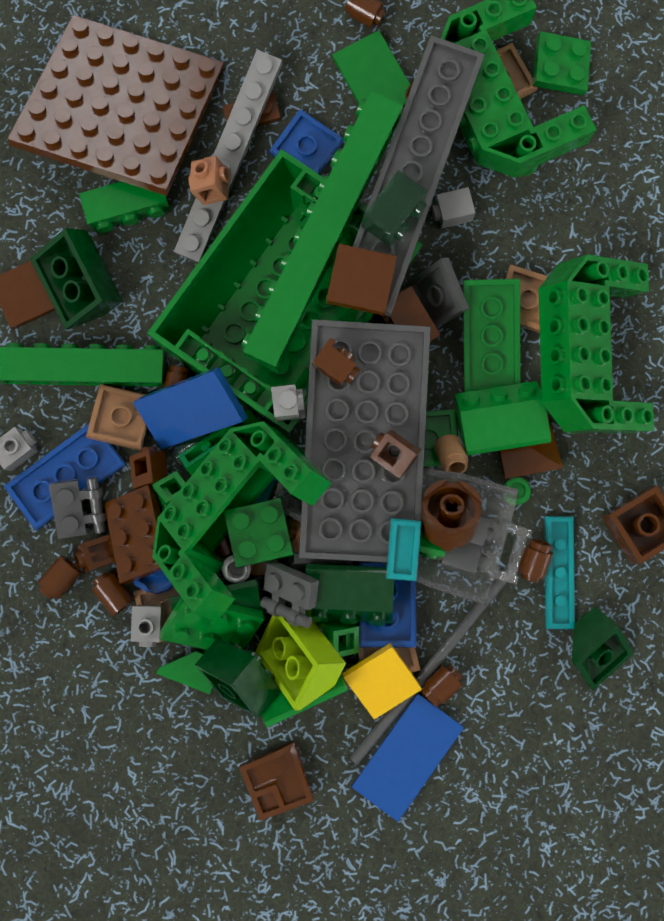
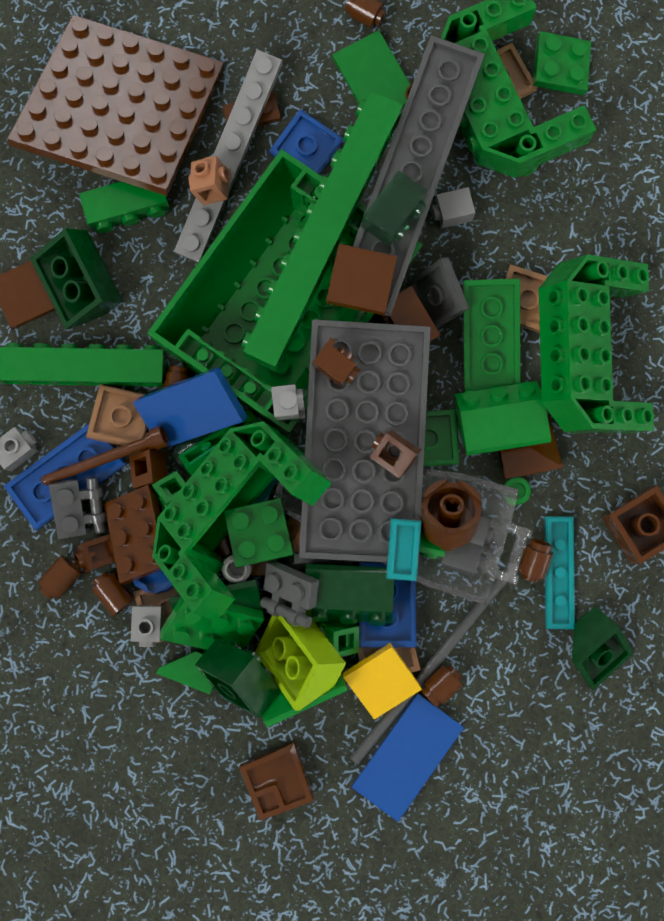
medium nougat brick [434,435,468,476] -> none
none -> reddish brown piece [41,425,169,486]

